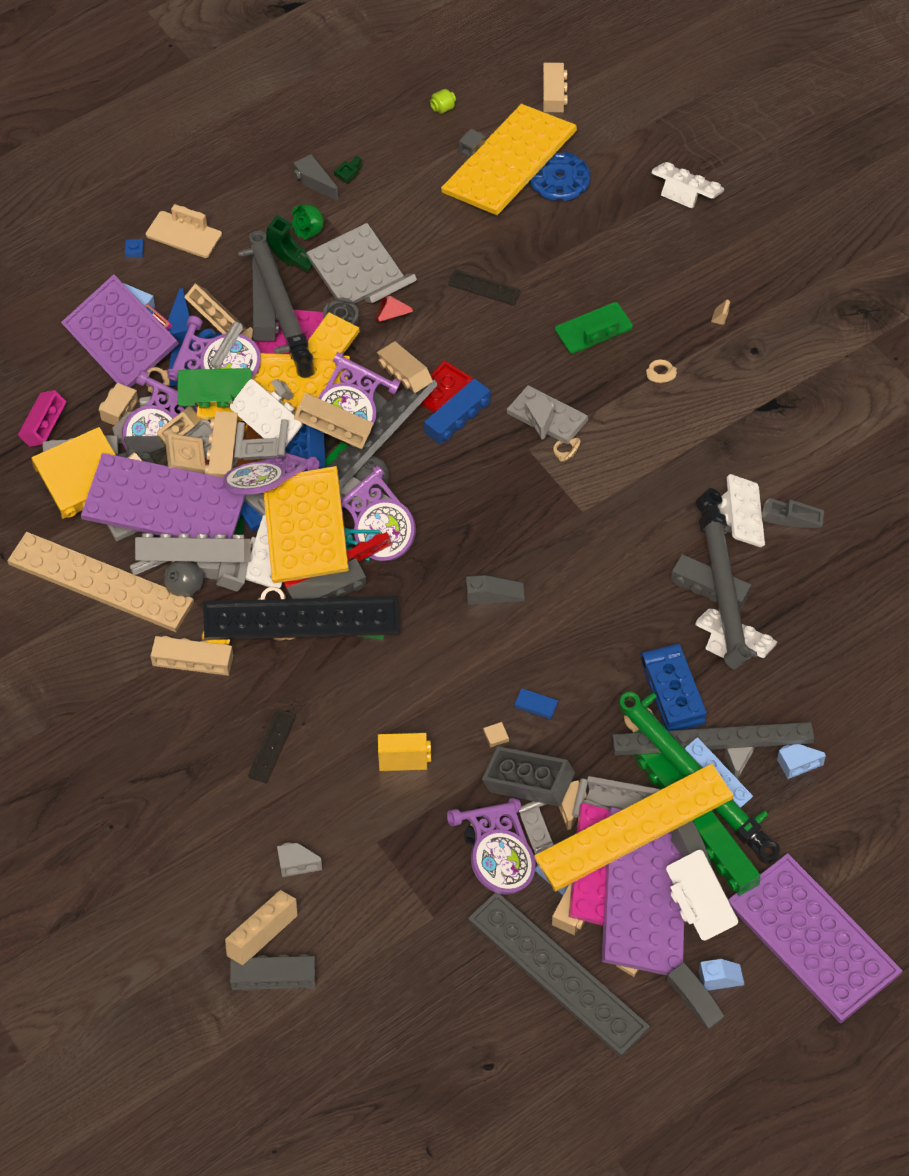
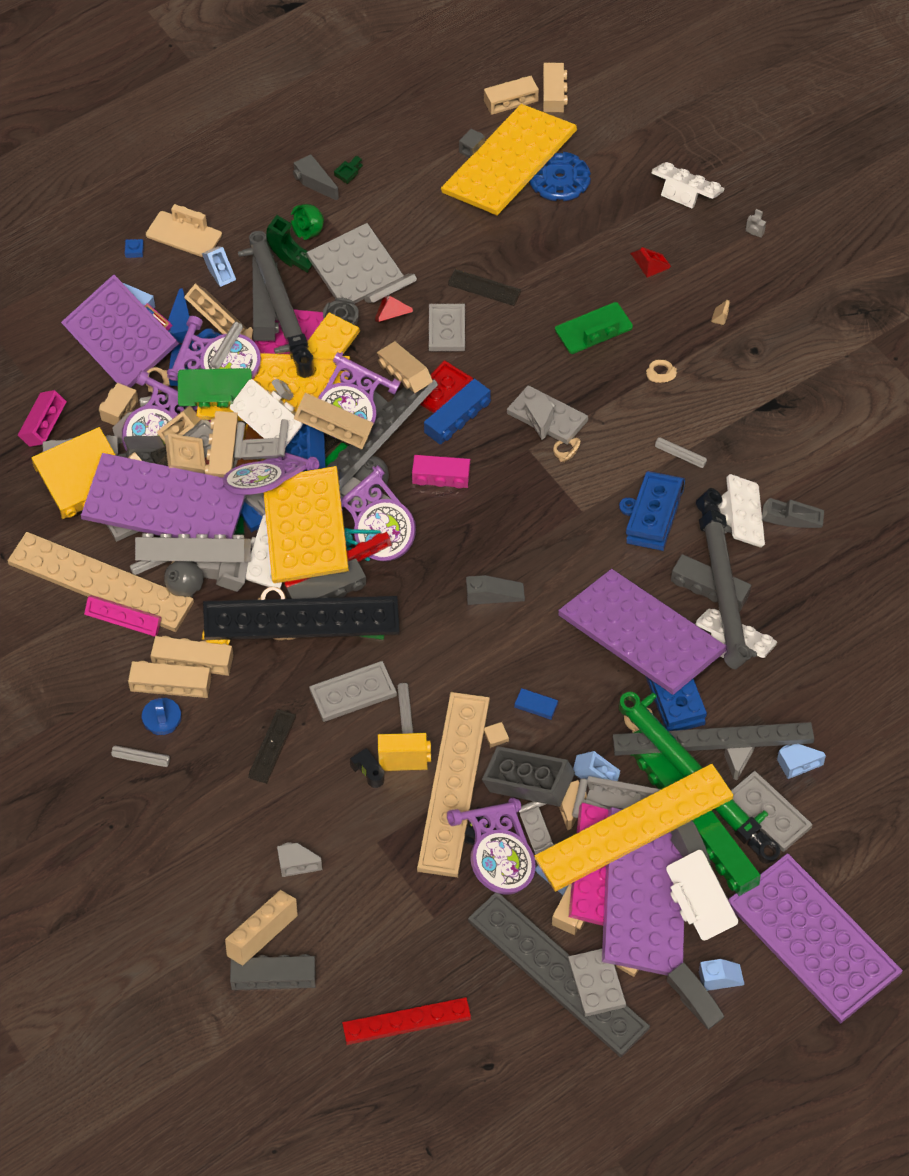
lime head [430,89,456,114] -> none
light blue bracket [685,737,753,808] -> none
none -> dark pink plate [84,595,161,636]
none -> light grey axle [111,745,170,767]
none -> tan brick [128,661,211,698]
none -> blue tile [142,698,181,735]
none -> light blue slope [202,246,236,287]
none -> light grey plate [309,661,397,722]
none -> red plate [342,998,471,1045]
none -> black leg [350,748,384,788]
none -> light grey axle [398,683,413,734]
none -> dark pink brick [412,455,470,488]
none -> tan plate [417,692,490,878]
none -> light grey plate [429,304,465,351]
none -> tan brick [484,76,539,115]
none -> medium lavender plate [558,569,726,695]
none -> light grey plate [568,949,626,1017]
none -> light blue slope [573,751,620,781]
none -> blue plate [619,498,636,516]
none -> blue hinge [626,471,685,551]
none -> red slope [630,247,671,278]
none -> light grey axle [655,437,707,468]
none -> light grey plate [731,771,813,852]
none -> light grey plate [746,209,766,238]

